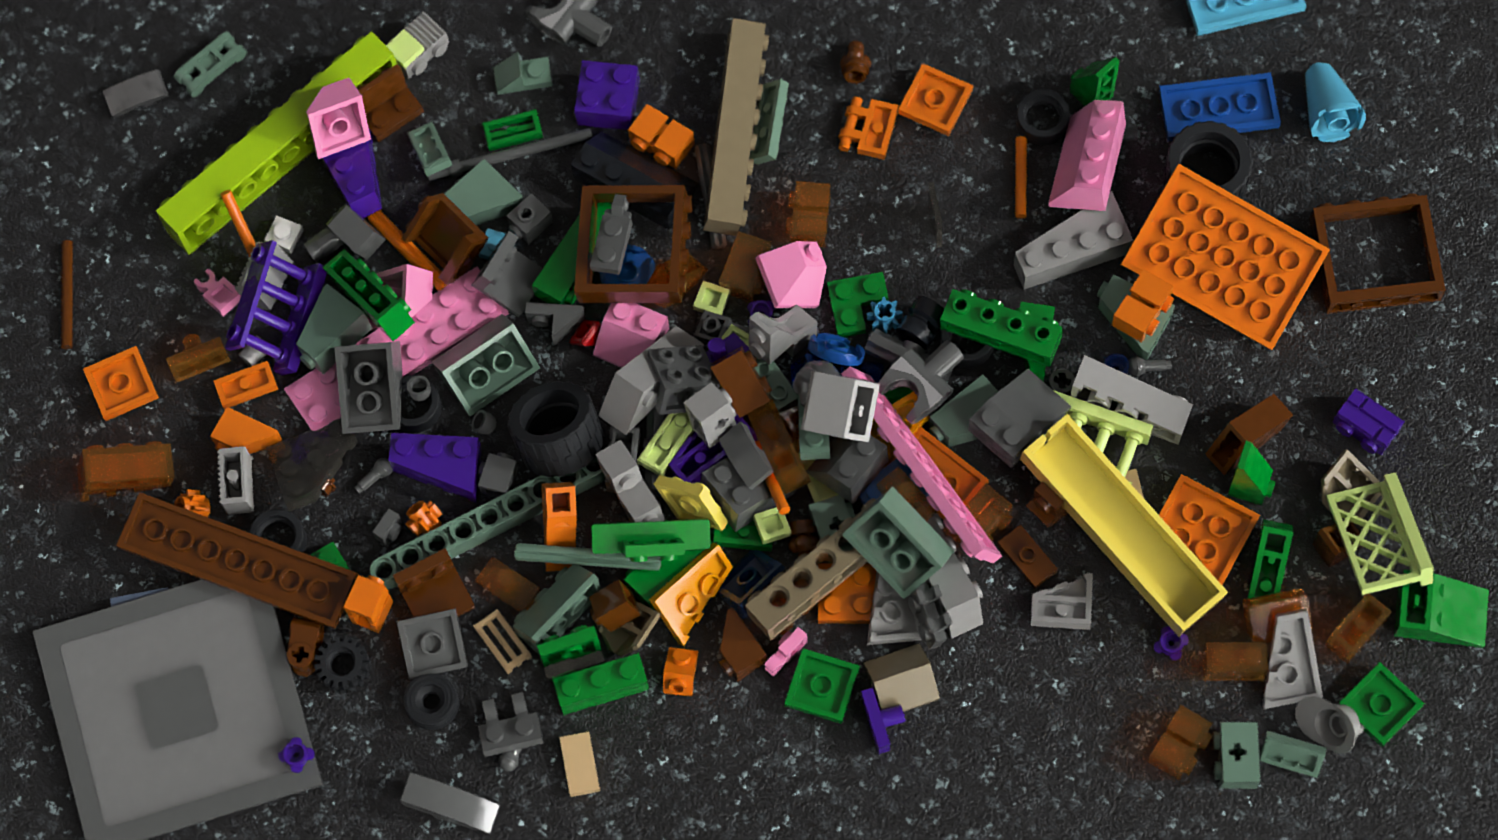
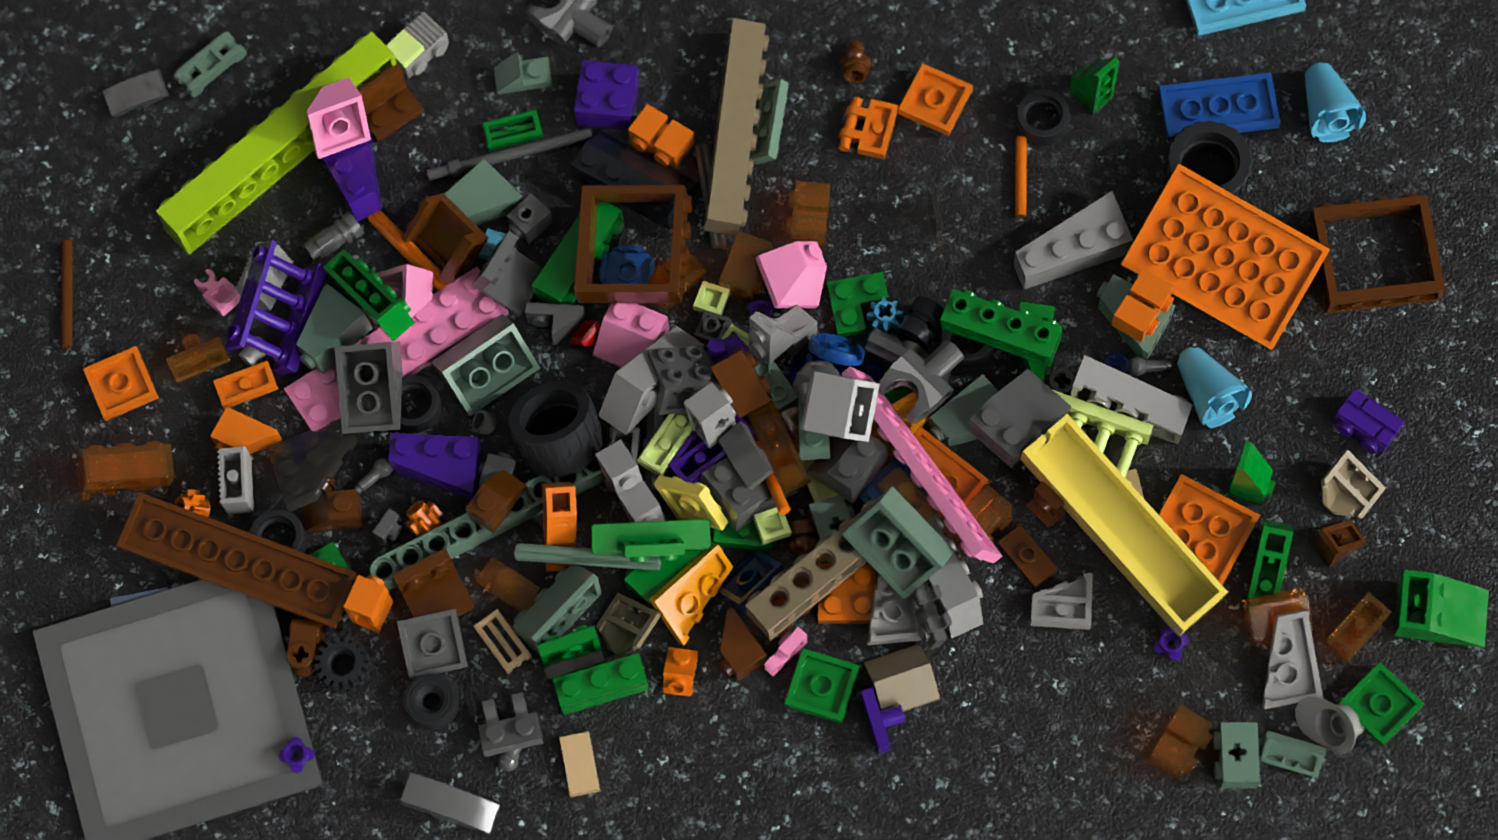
orange bar [220,190,256,257] -> none
white plate [264,216,304,254] -> none
dark grey slope [326,203,386,259] -> none
sand green plate [407,122,452,177] -> none
dark grey hinge [407,376,431,401] -> none
reddish brown brick [589,579,640,632] -> none
dark grey hinge [590,194,633,274] -> none
bright pink slope [1048,100,1126,211] -> none
clear orange brick [1202,642,1268,681] -> none
reddish brown slope [1205,394,1293,476] -> none
yellowish green fence [1327,472,1433,595] -> none
none -> reddish brown slope [303,489,363,533]
none -> reddish brown slope [466,470,527,534]
none -> medium azure cone [1177,347,1252,428]

